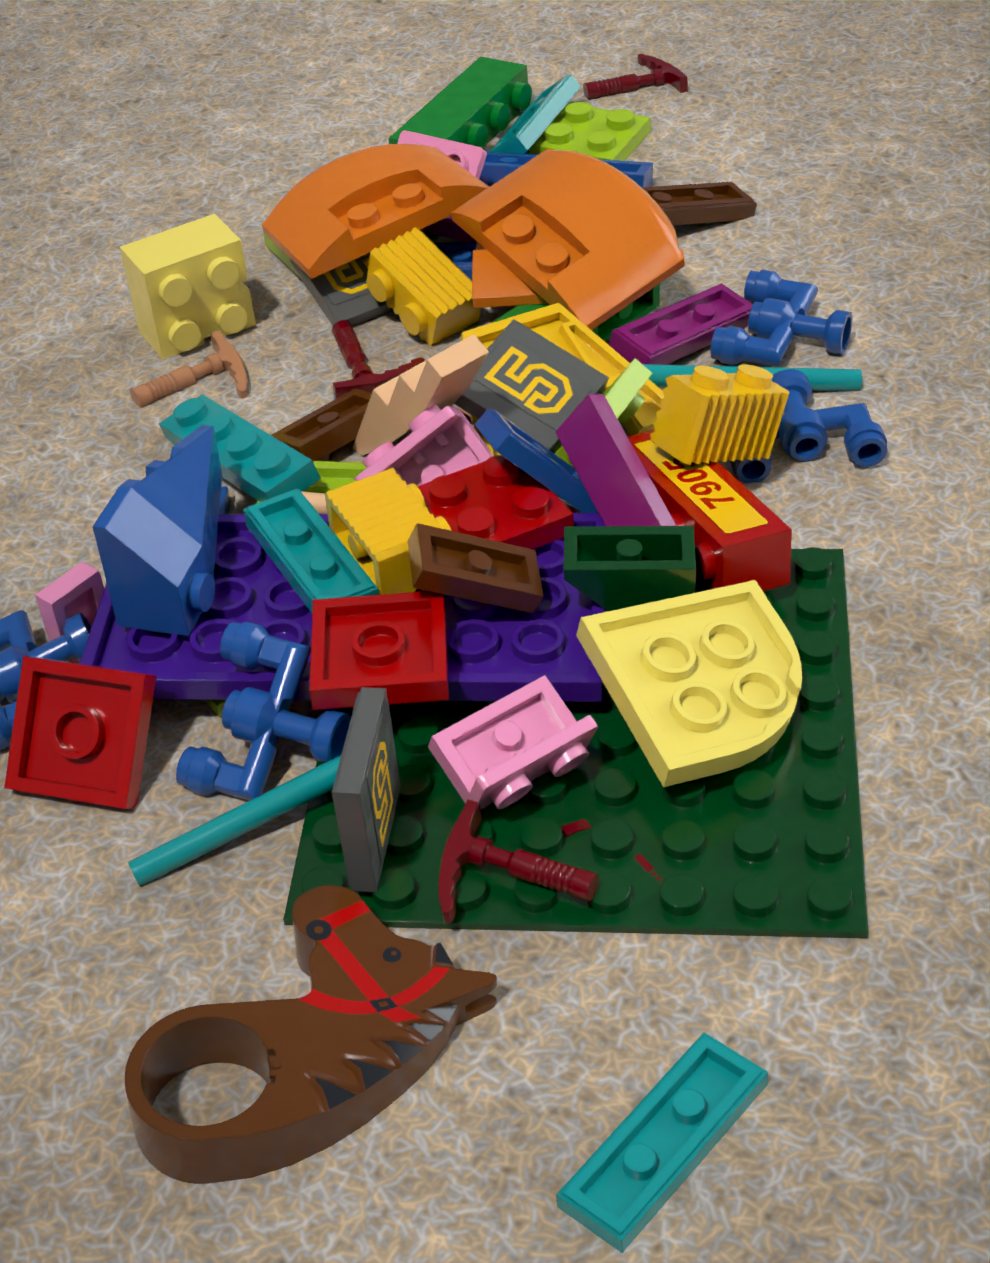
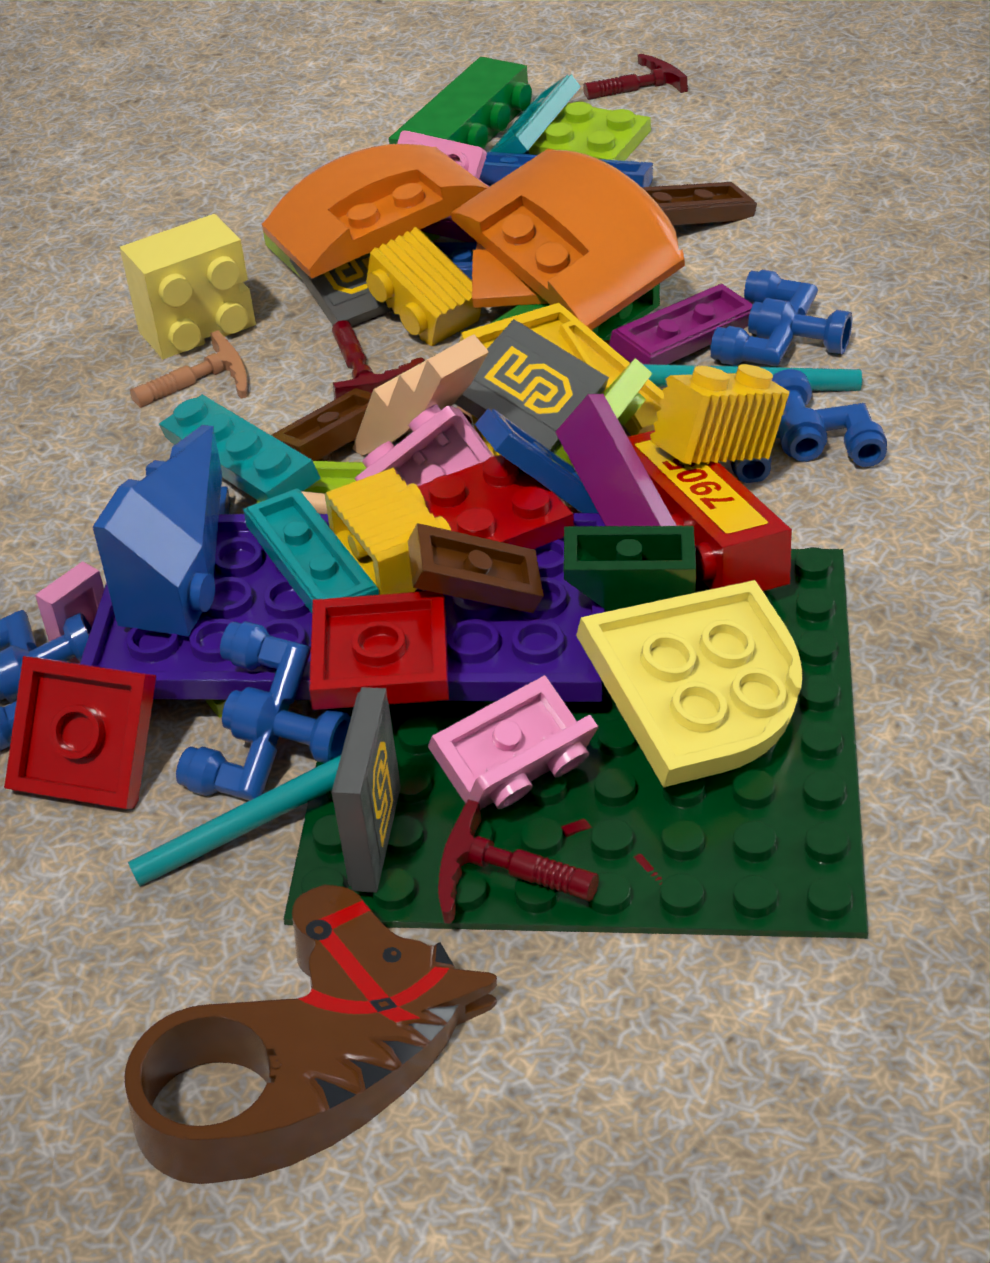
teal tile [556,1032,768,1253] -> none

